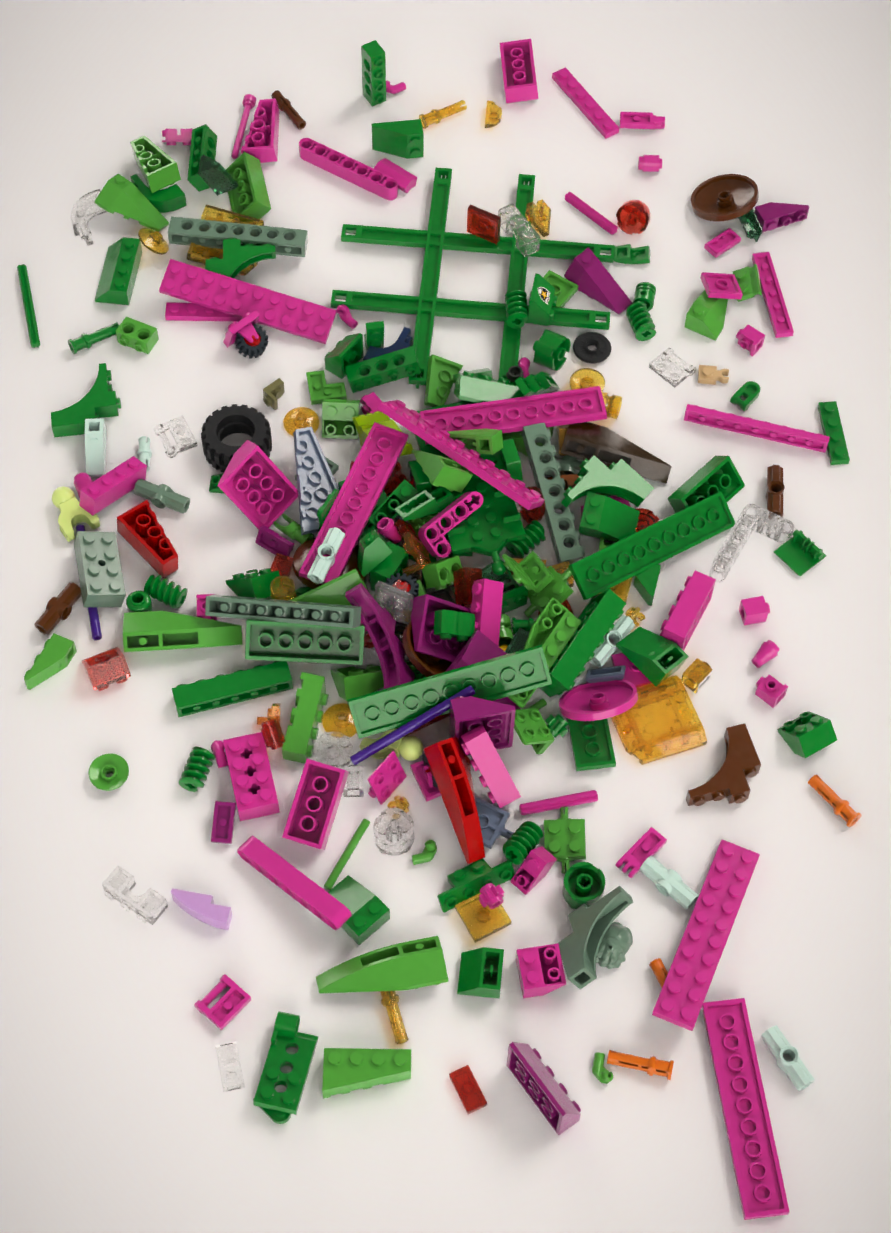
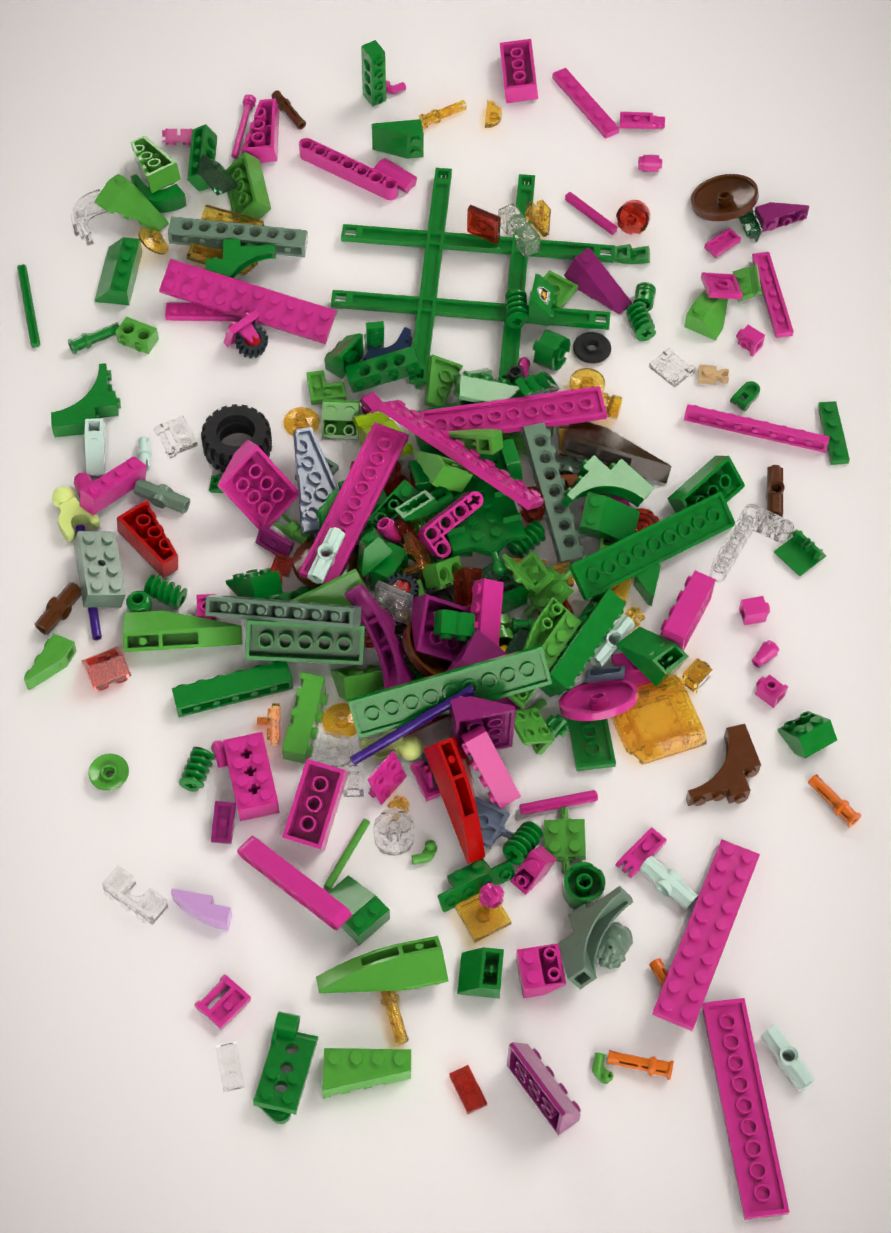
clear red brick [260,719,286,750] -> none
olive bracket [263,378,285,410] -> none
clear yellow wheel [270,576,296,601] -> none
dark pink arm [337,305,358,329] -> none

